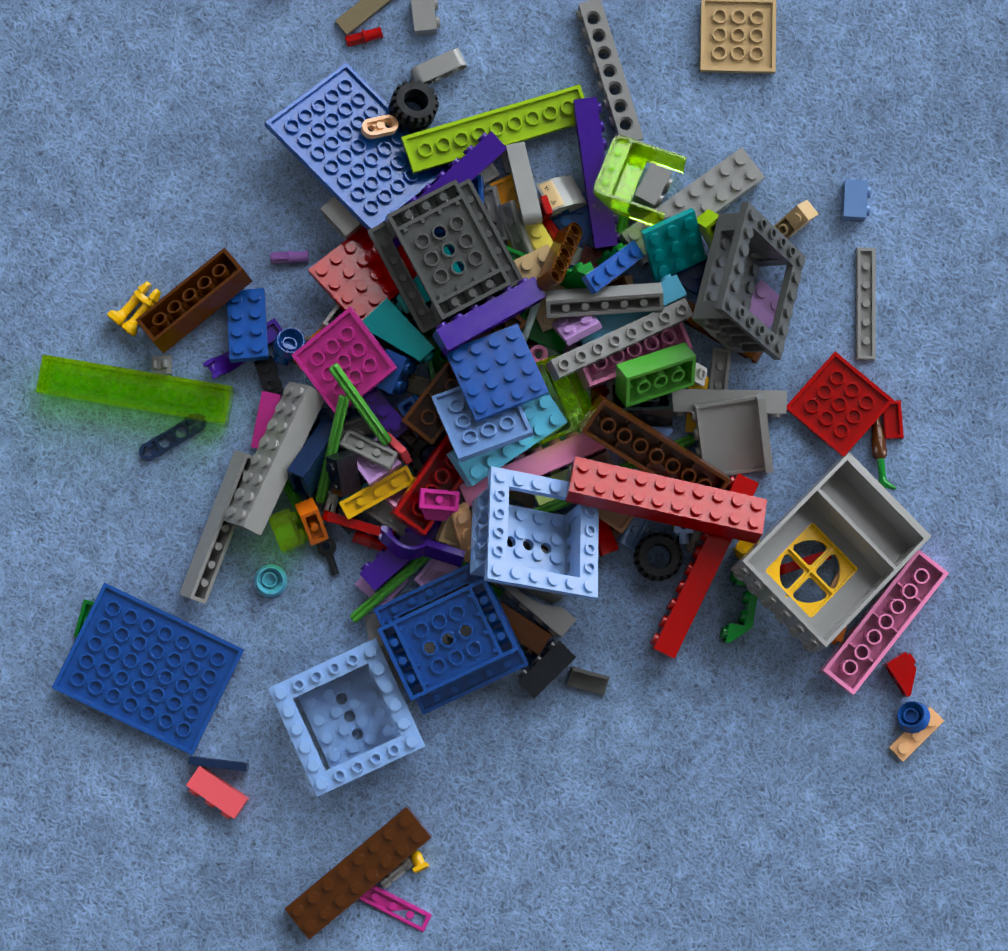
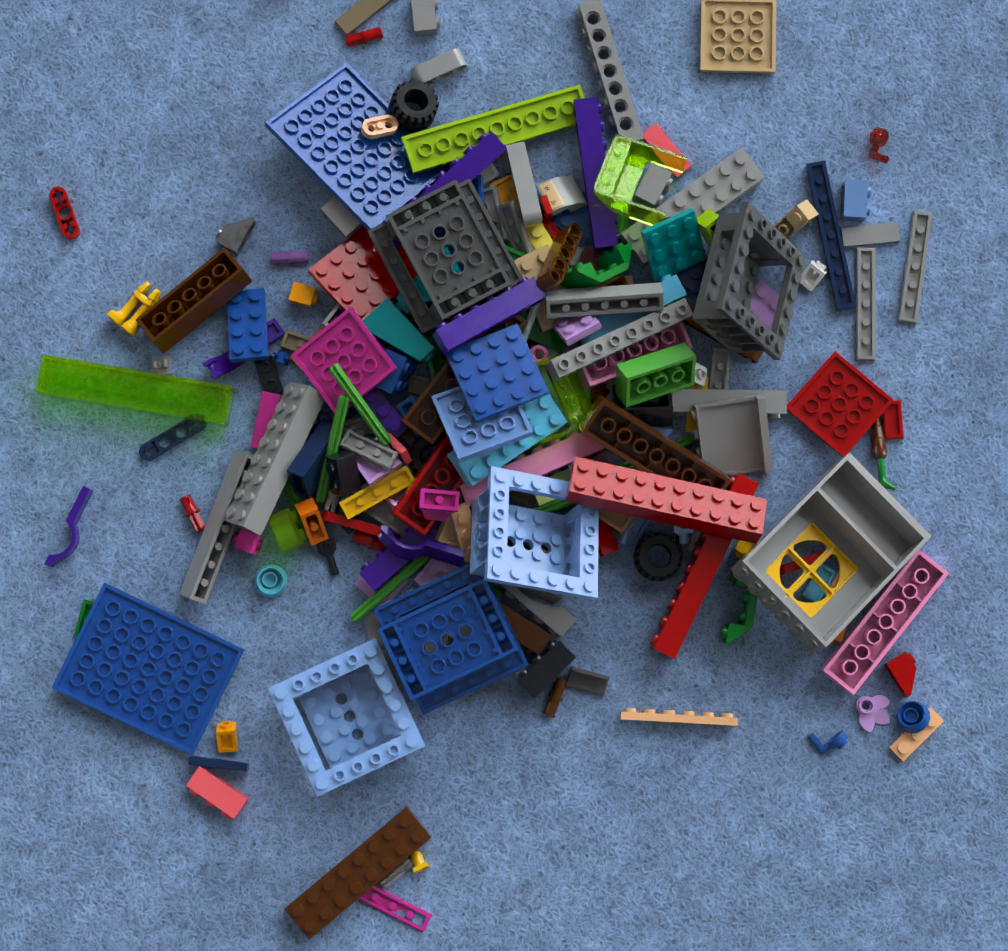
blue hat [274,328,307,359] -> none
blue plate [581,240,644,294] -> none
none -> dark purple piece [44,486,93,567]
none -> red beam [49,186,80,240]
none -> red axle [179,494,205,532]
none -> flat silver slope [216,218,256,255]
none -> light orange bracket [216,721,238,753]
none -> dark pink slope [233,530,264,555]
none -> light orange brick [288,281,319,309]
none -> reddish brown pin [543,677,568,718]
none -> light nougat plate [620,708,738,726]
none -> coral tile [642,123,692,179]
none -> white bracket [800,260,828,292]
none -> medium azure tile [801,563,837,603]
none -> dark blue plate [806,160,856,311]
none -> blue plate [807,730,848,754]
none -> light grey tile [840,222,900,248]
none -> lavender plate [856,695,890,732]
none -> clear red plate [869,127,889,163]
none -> light grey tile [897,210,933,324]

